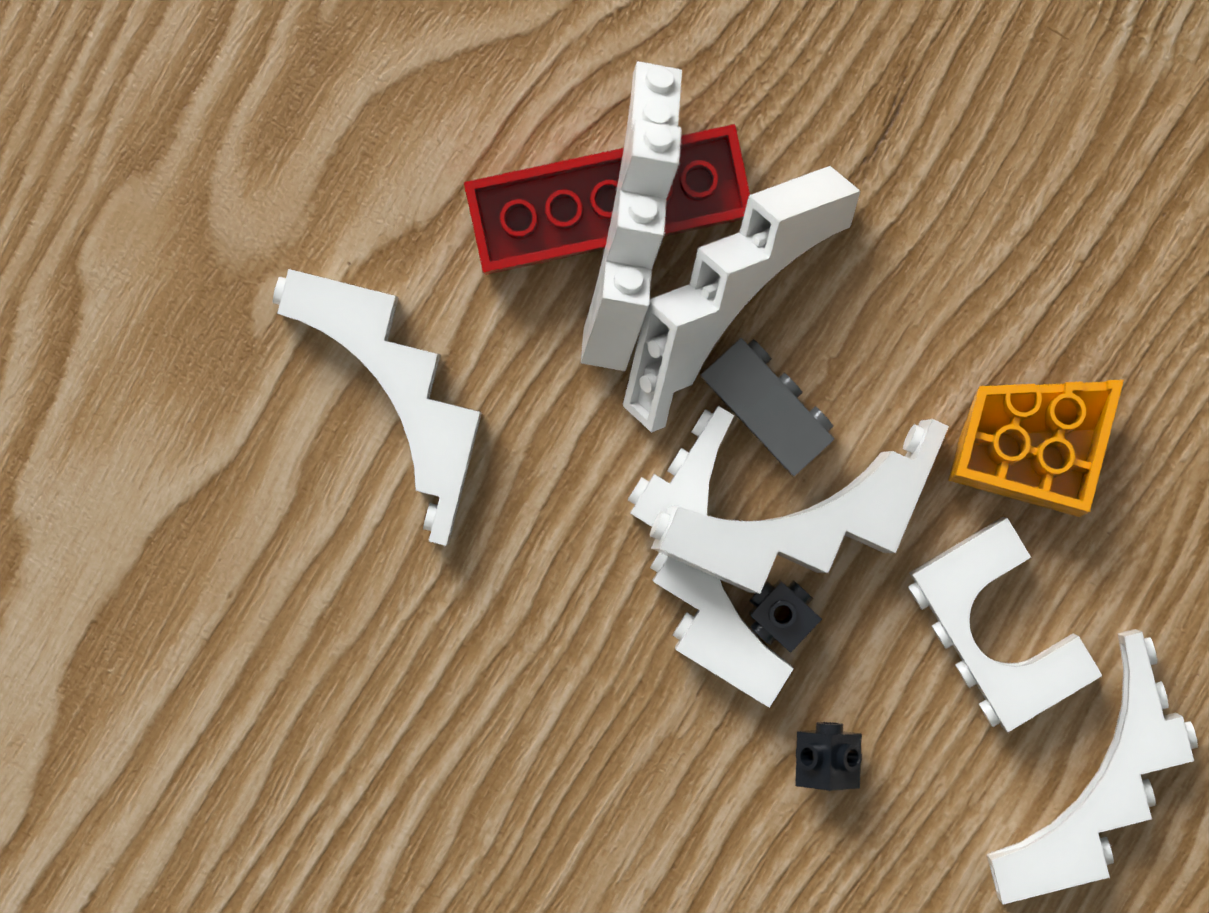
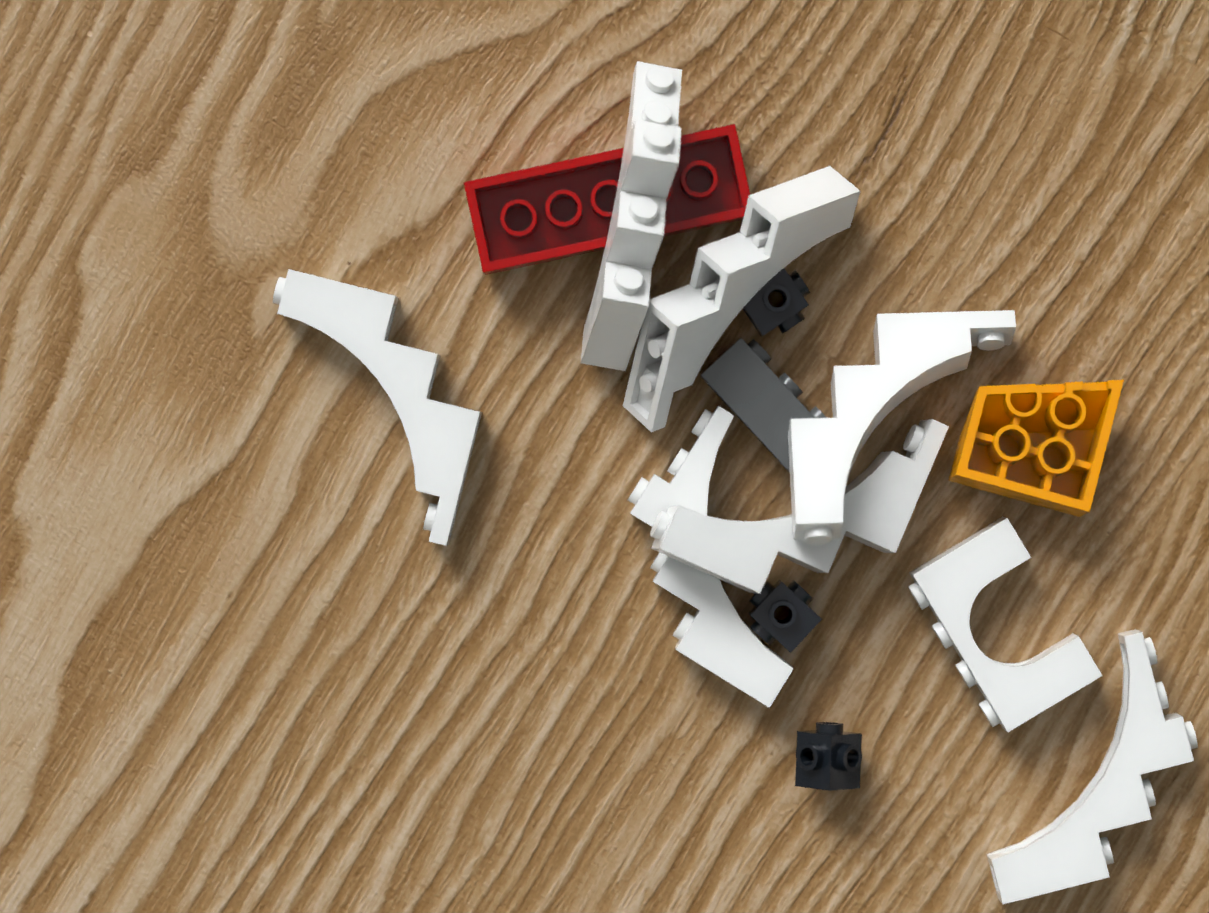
none -> black brick [742,268,810,337]
none -> white arch [788,310,1016,545]

